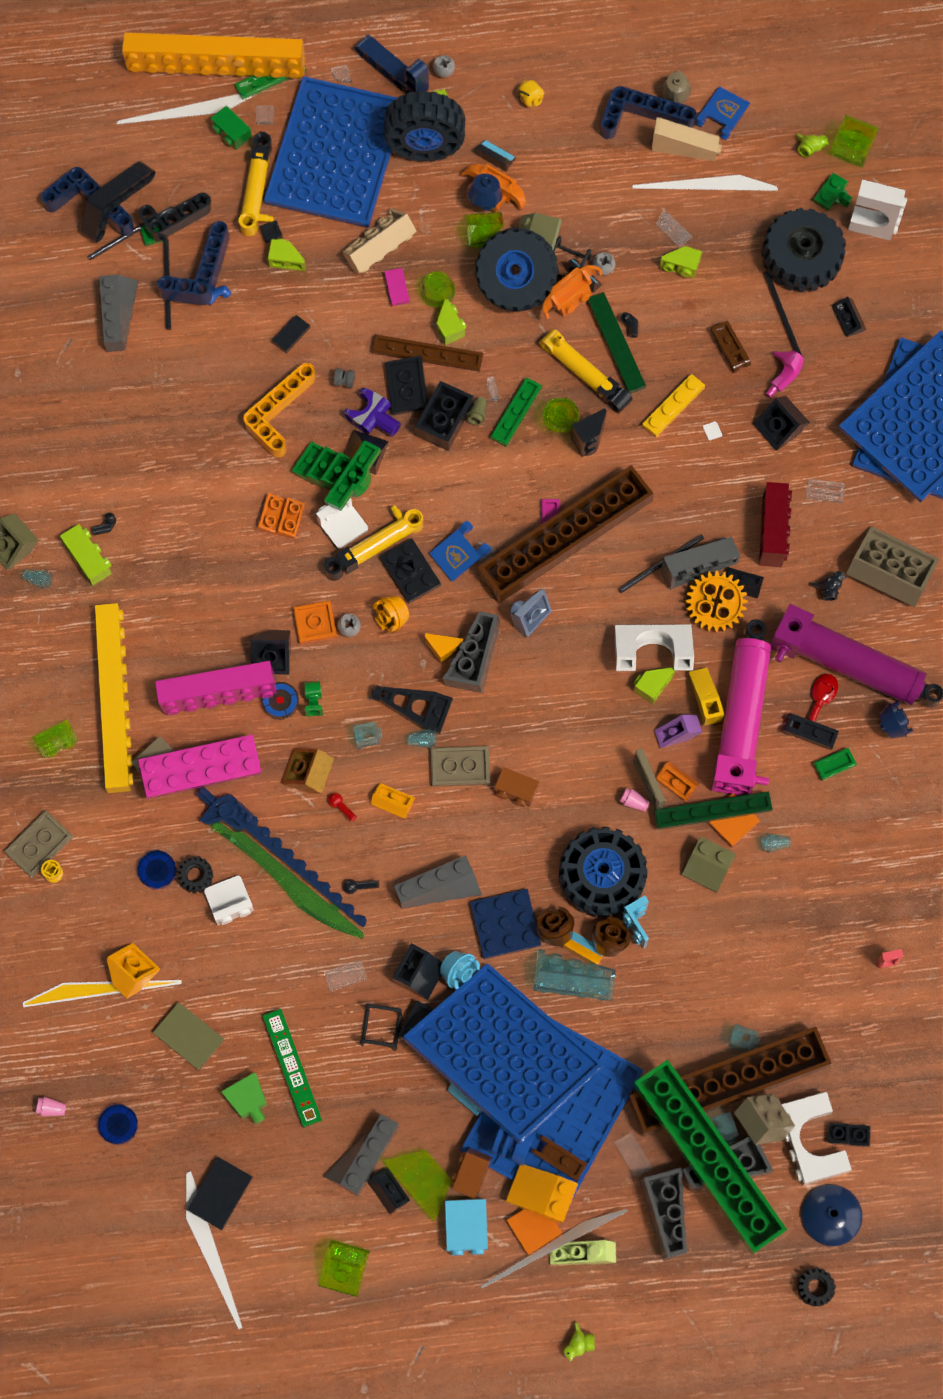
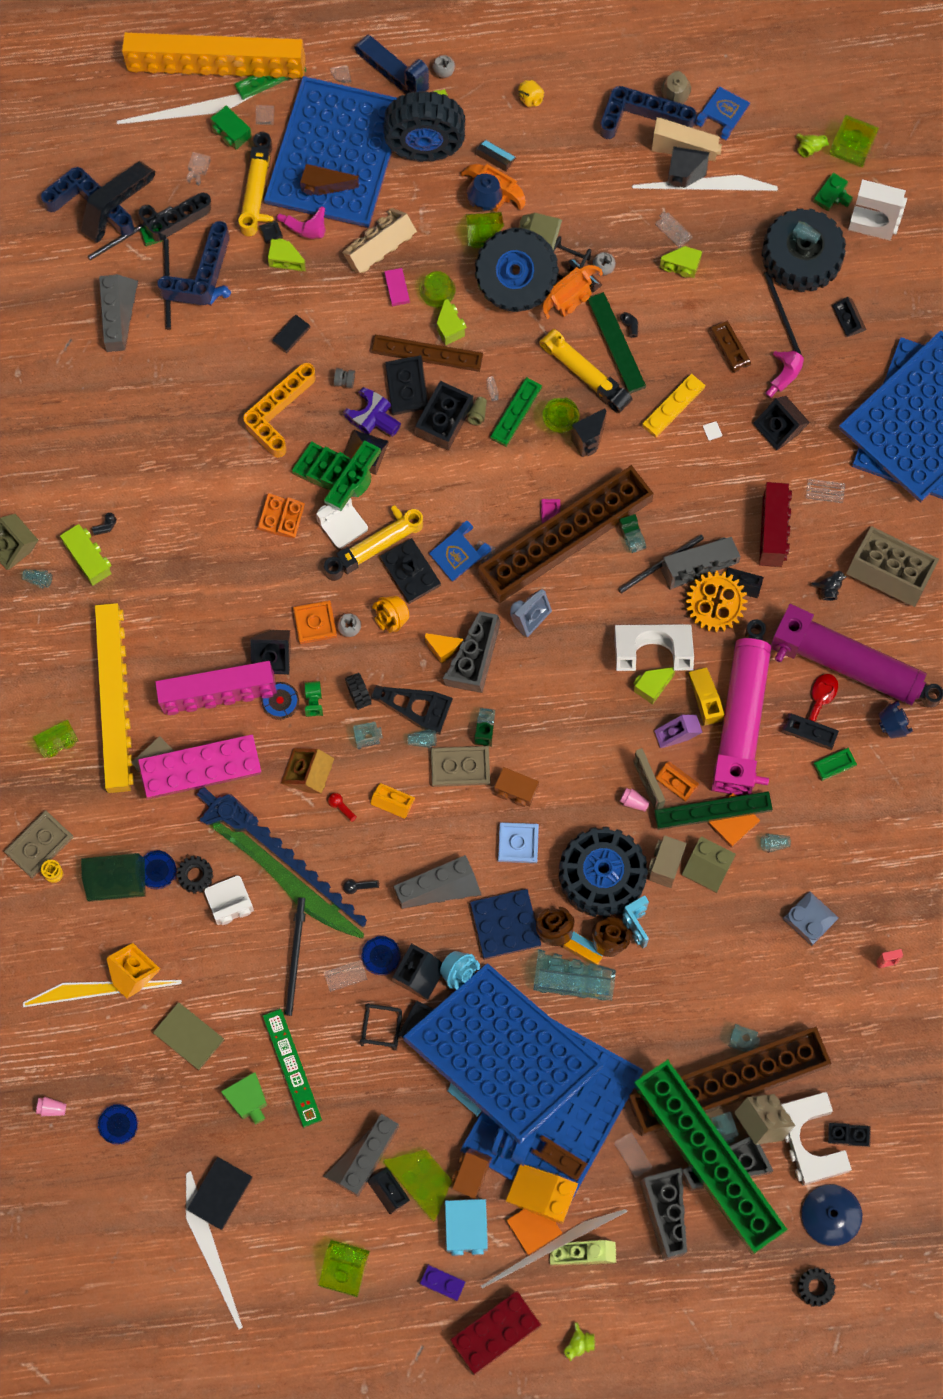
none -> clear green slope [81,853,146,902]
none -> clear plate [187,152,211,185]
none -> dark pink animal [277,206,326,239]
none -> black bar [285,897,306,1016]
none -> reddish brown slope [300,164,359,195]
none -> black tyre [345,673,372,710]
none -> clear blue tile [361,936,401,976]
none -> dark purple plate [420,1265,466,1301]
none -> dark red brick [450,1291,541,1376]
none -> dark green leg [475,708,495,747]
none -> light blue tile [498,822,539,863]
none -> leg [619,514,646,554]
none -> dark tan brick [647,835,687,888]
none -> black slope [668,146,709,188]
none -> sand blue slope [783,891,839,946]
none -> clear light blue cone [792,220,821,244]

